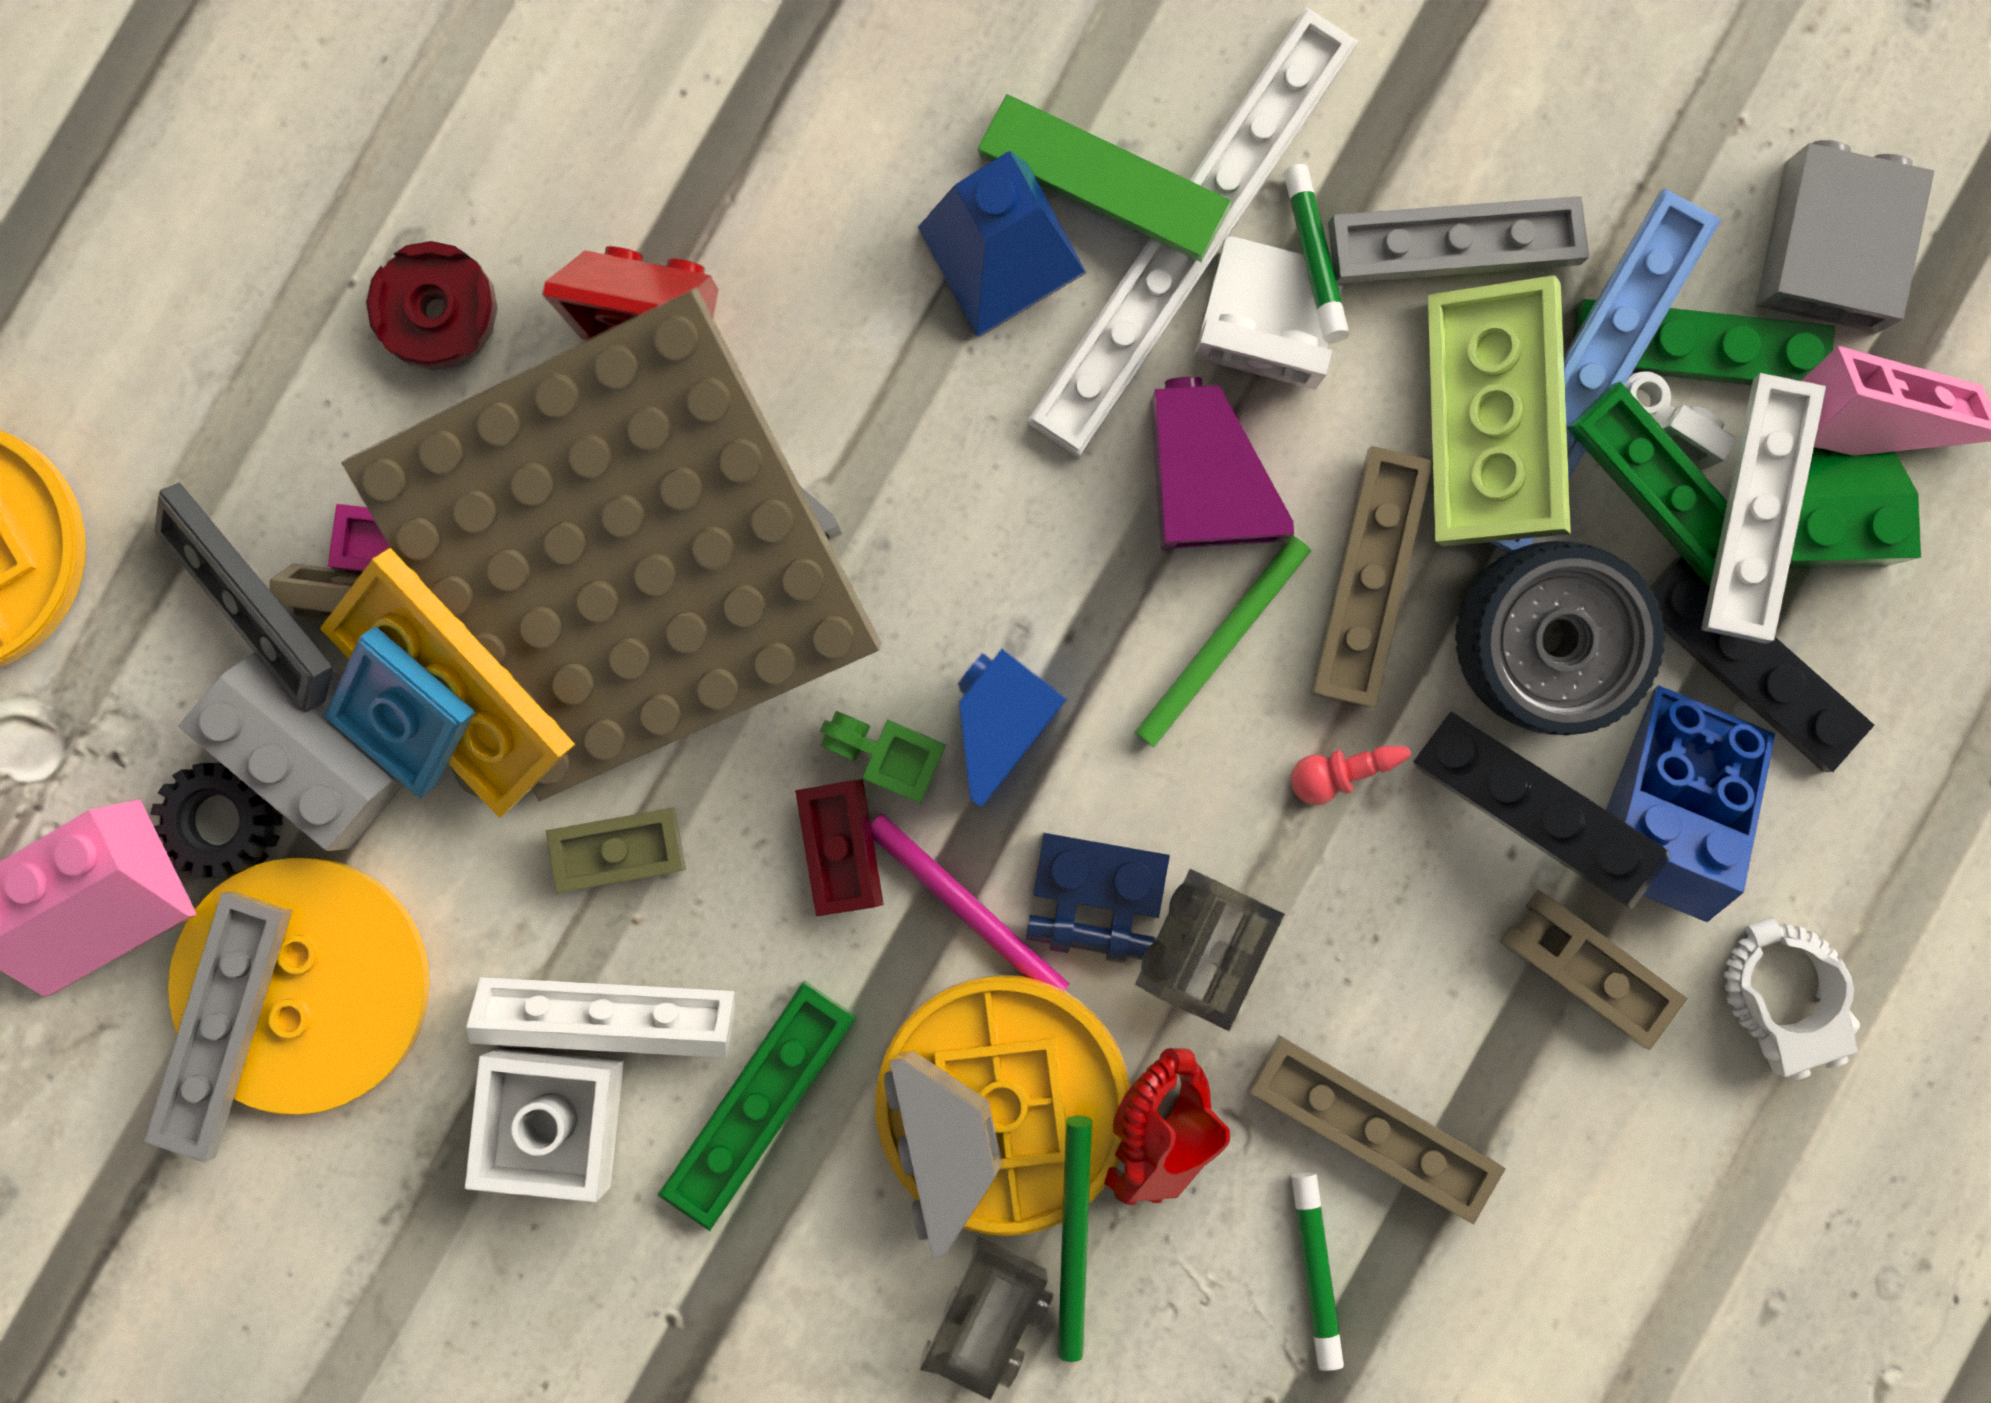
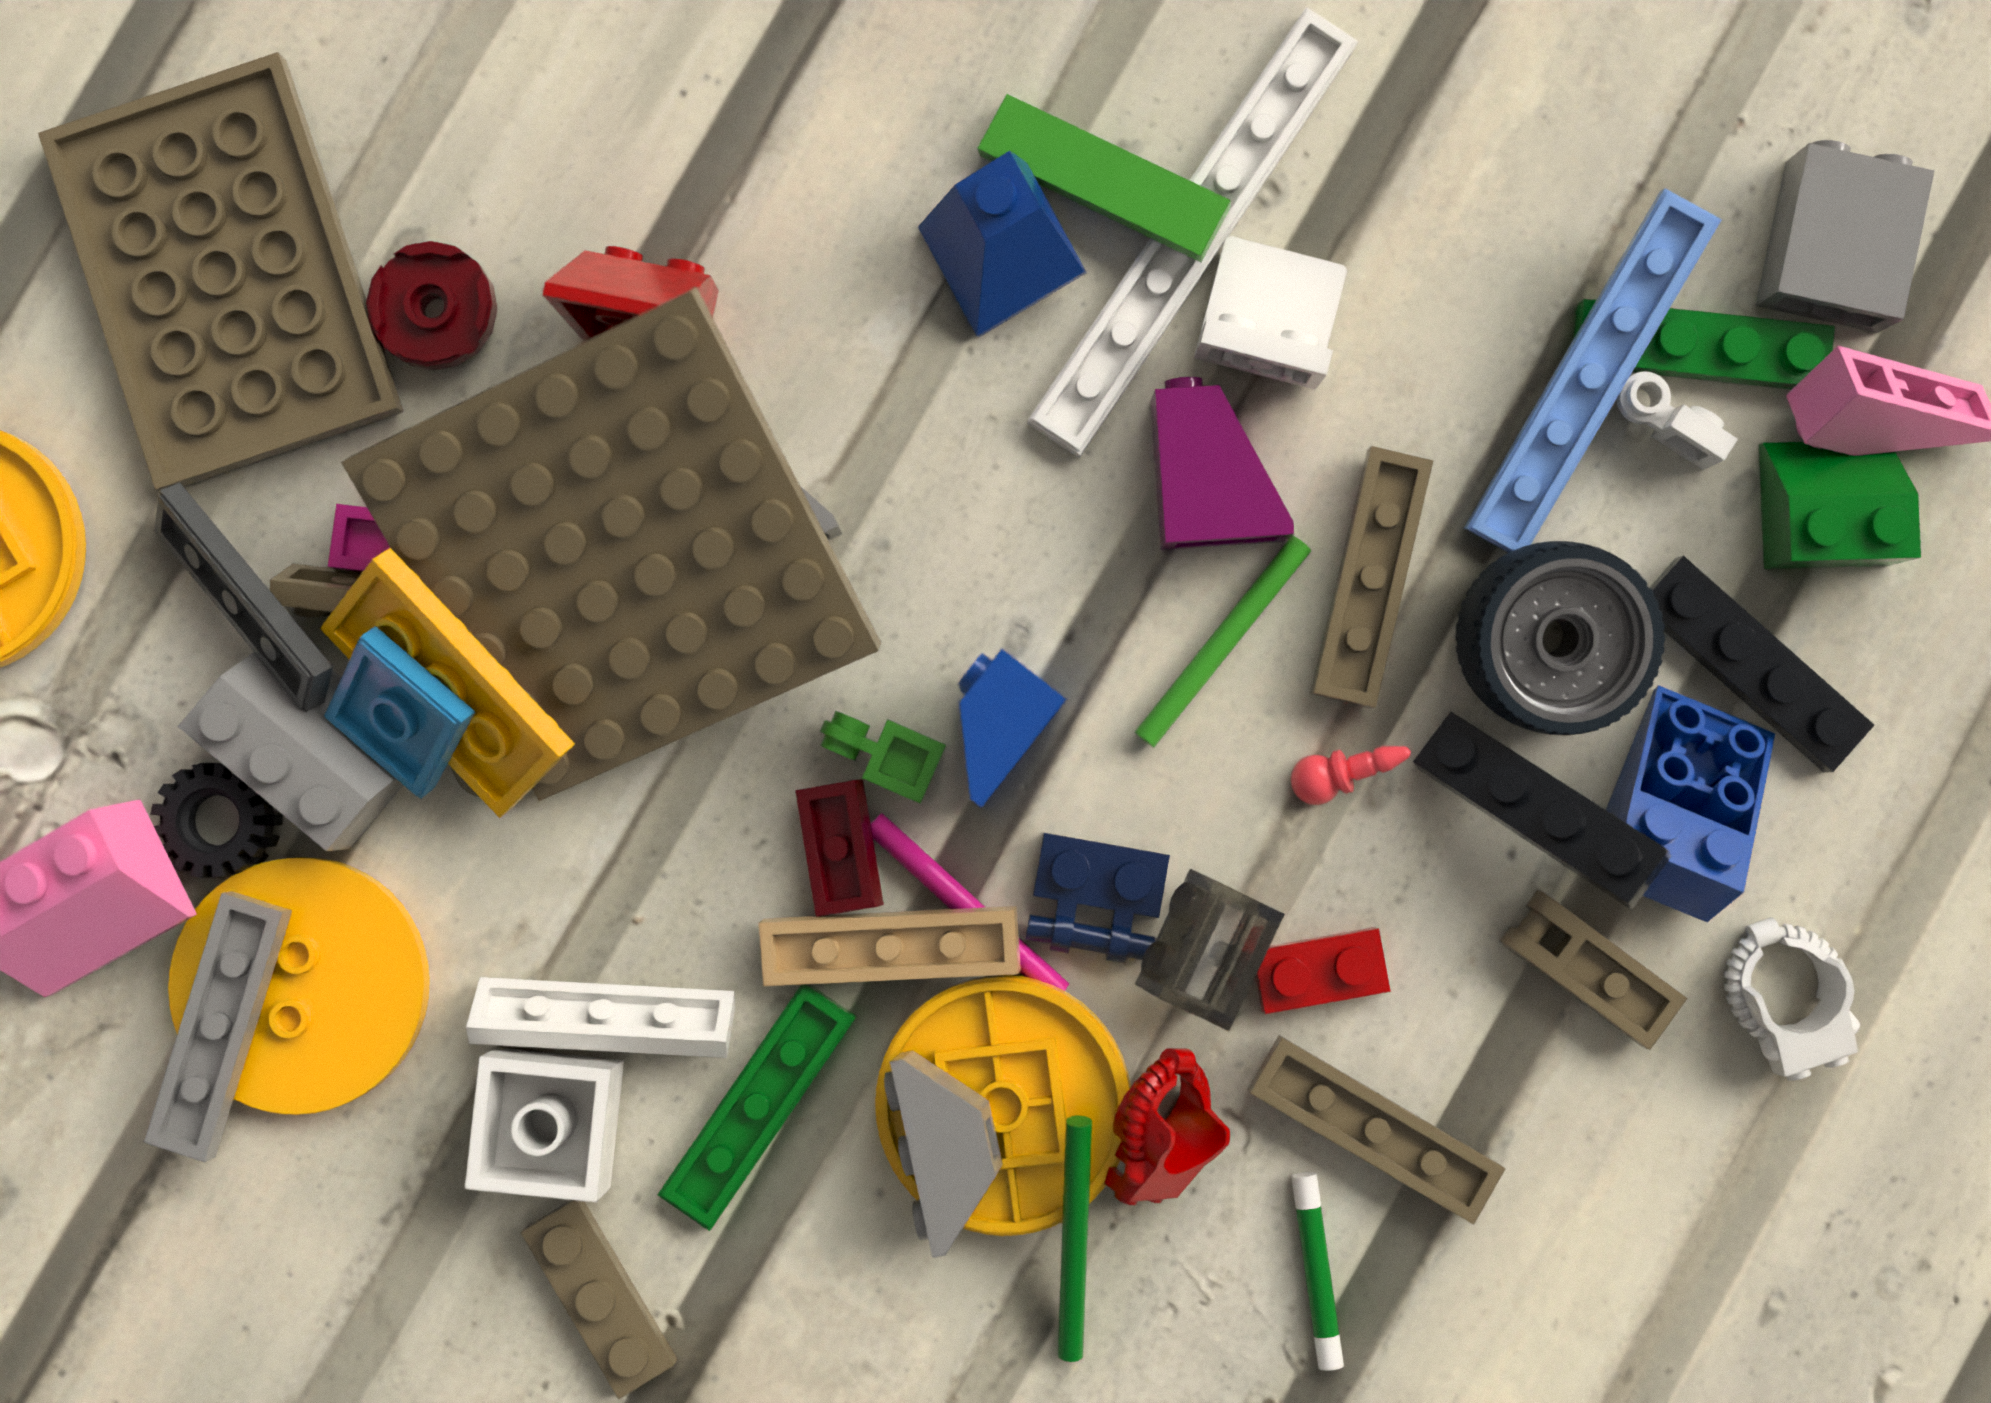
olive plate [545,808,686,894] -> none
clear smoke window [920,1236,1053,1400] -> none
green bar [1283,164,1349,343] -> none
light grey plate [1328,196,1589,284] -> none
yellowish green plate [1428,275,1571,547] -> none
green tile [1567,381,1789,587] -> none
white plate [1701,373,1826,644] -> none
none -> dark tan plate [38,52,404,491]
none -> dark tan plate [520,1200,678,1400]
none -> tan plate [759,906,1021,986]
none -> red plate [1251,927,1391,1014]

